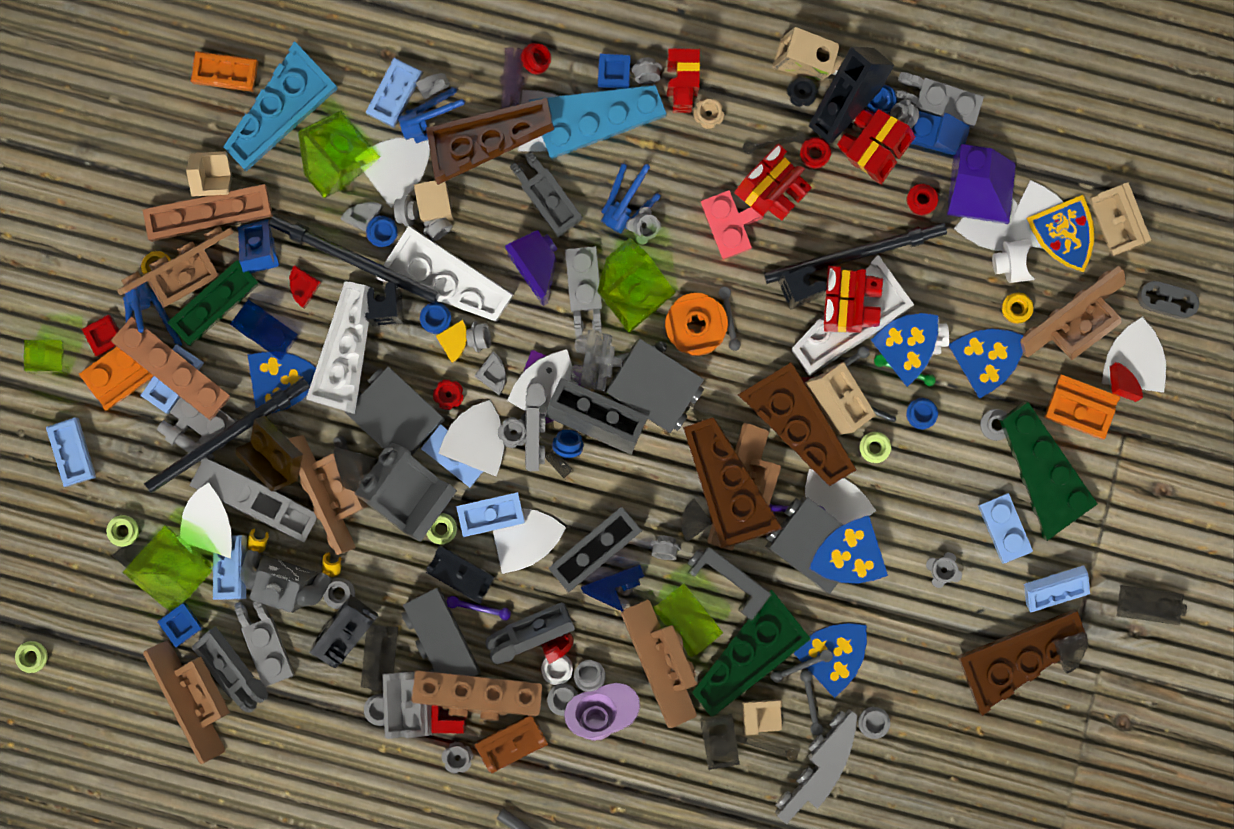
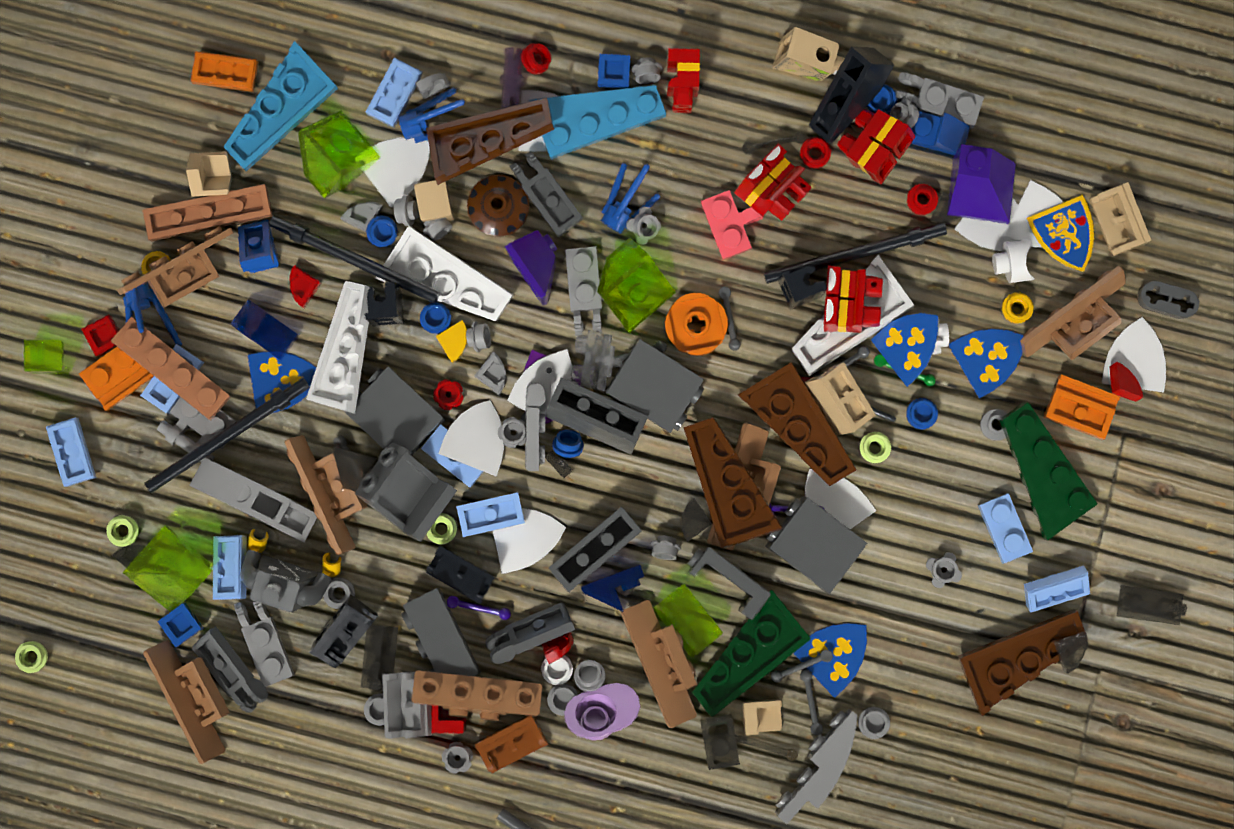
dark green plate [167,260,260,346] -> none
white sticker [180,483,232,559] -> none
dark brown bracket [235,415,303,492] -> none
tan plate [694,98,724,129] -> none
black plate [787,77,818,107] -> none
blue sticker [809,515,888,584] -> none
none -> reddish brown dish [467,175,529,237]

